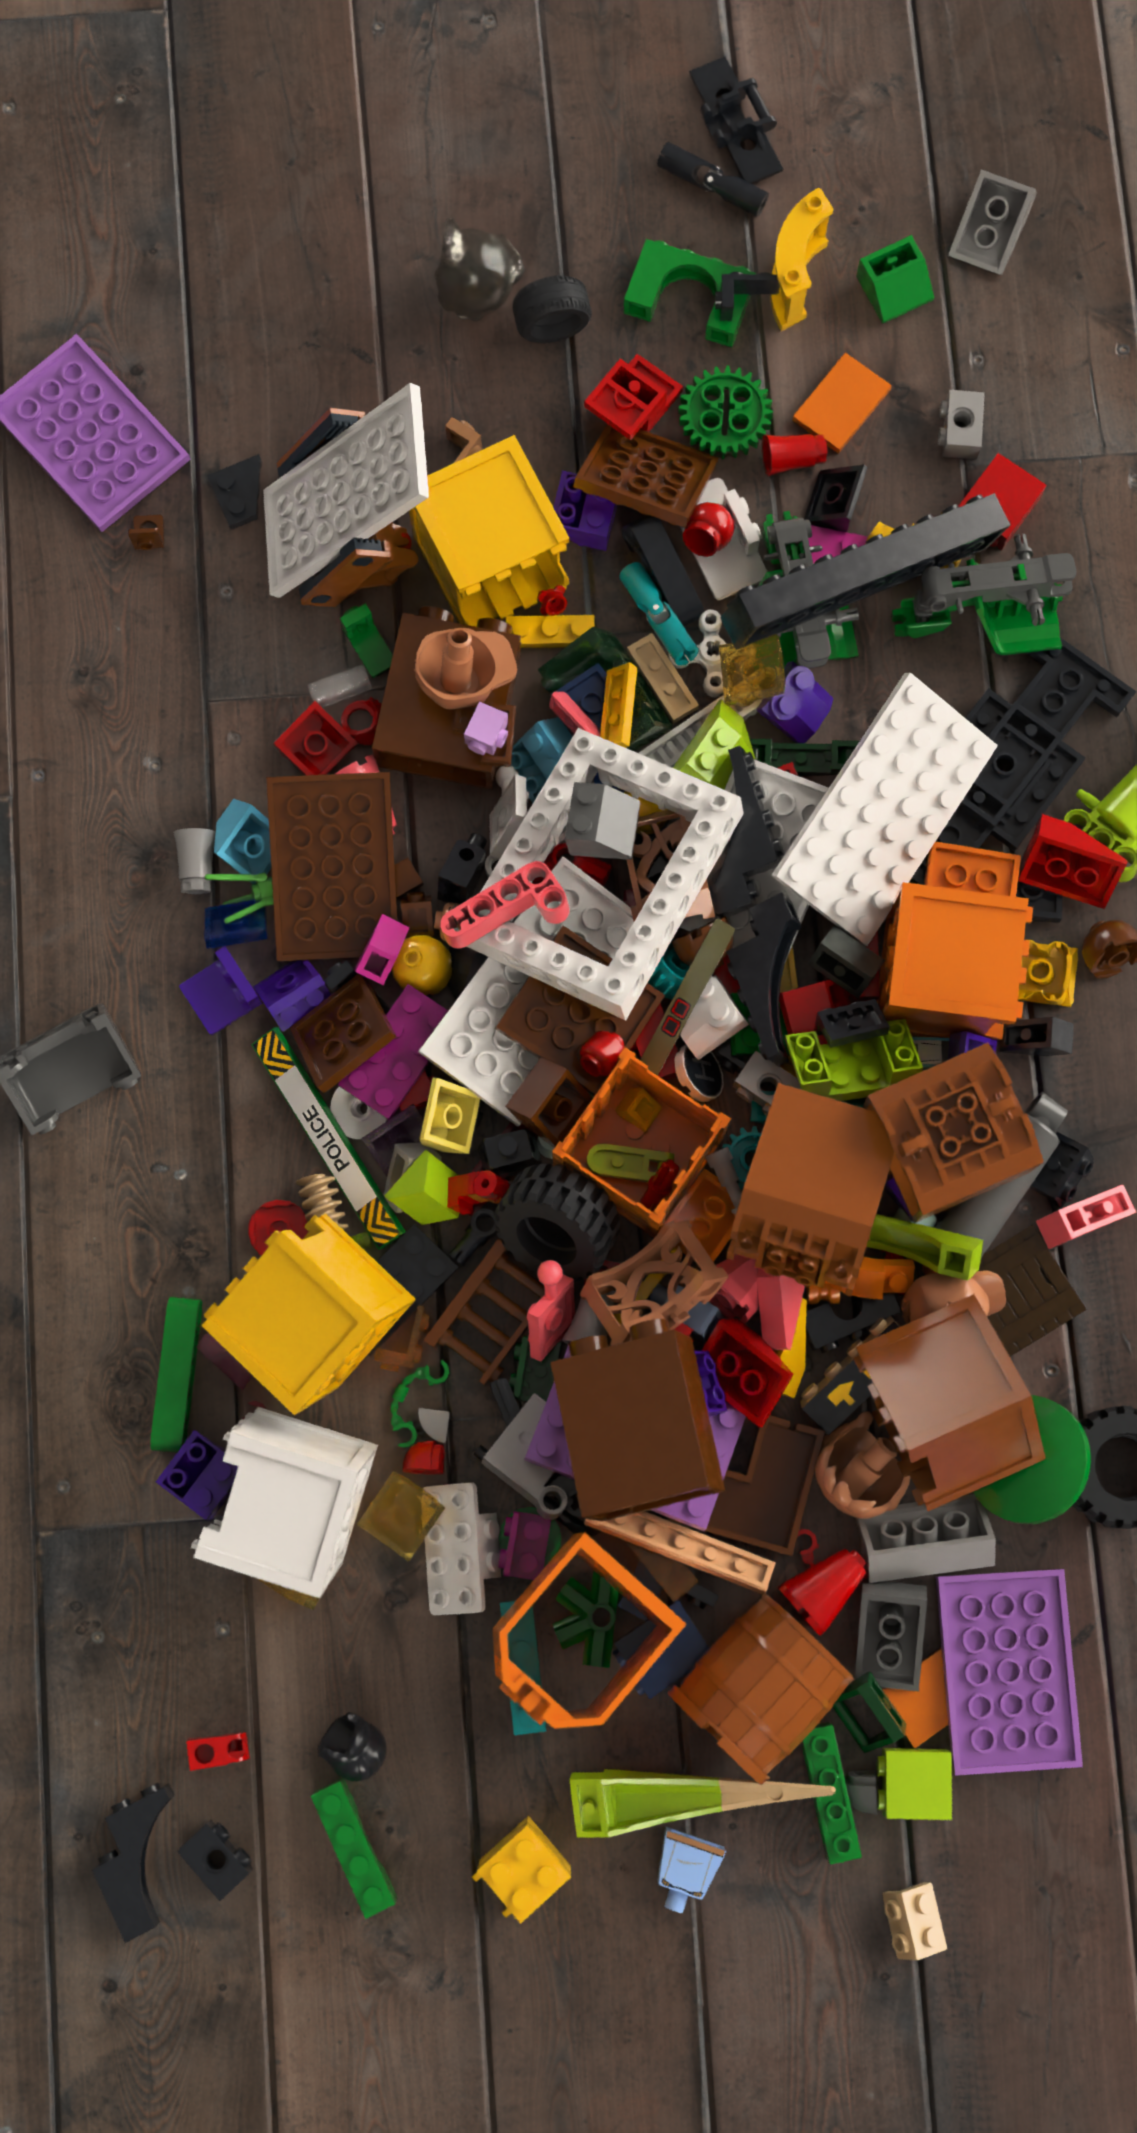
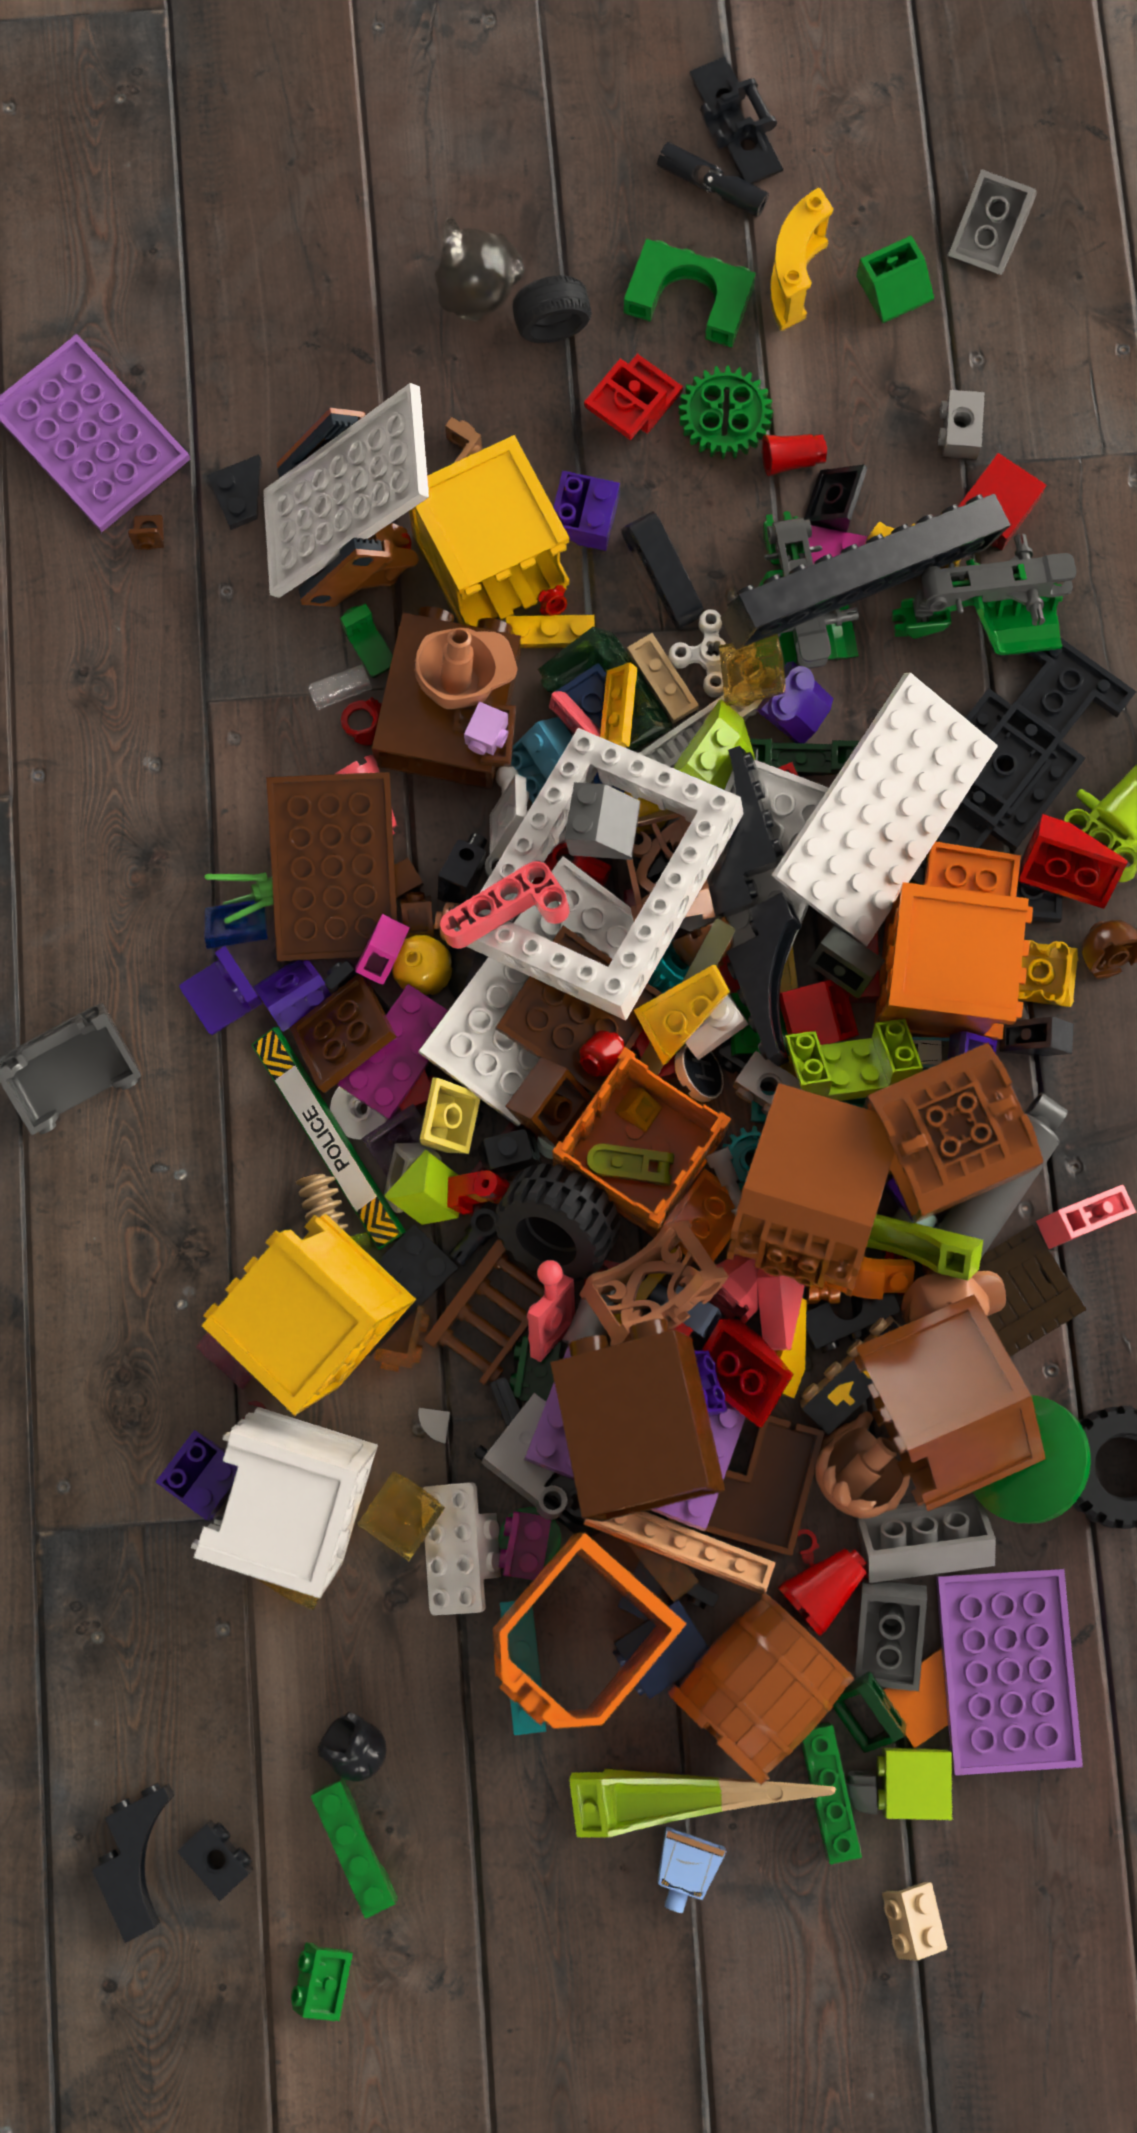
green beam [150,1297,202,1453] -> none
light grey plant [173,828,216,894] -> none
red leg [186,1732,250,1771] -> none
medium azure slope [214,798,272,884] -> none
red tile [248,1199,309,1256] -> none
red slope [273,701,358,776] -> none
green piece [391,1360,450,1448] -> none
red piece [402,1440,445,1475] -> none
yellow container [472,1815,571,1924] -> none
green piece [552,1569,619,1668] -> none
reddish brown plate [573,424,719,528] -> none
teal piece [619,562,699,665] -> none
red axle [639,1159,679,1212] -> none
white bracket [680,478,767,600] -> none
red piece [683,502,735,557] -> none
black bracket [715,272,780,321] -> none
orange tile [792,352,892,454] -> none
black bracket [814,999,890,1048] -> none
black bracket [1029,1132,1094,1209] -> none
none -> green bracket [291,1942,353,2021]
none -> yellow wing [634,965,730,1065]

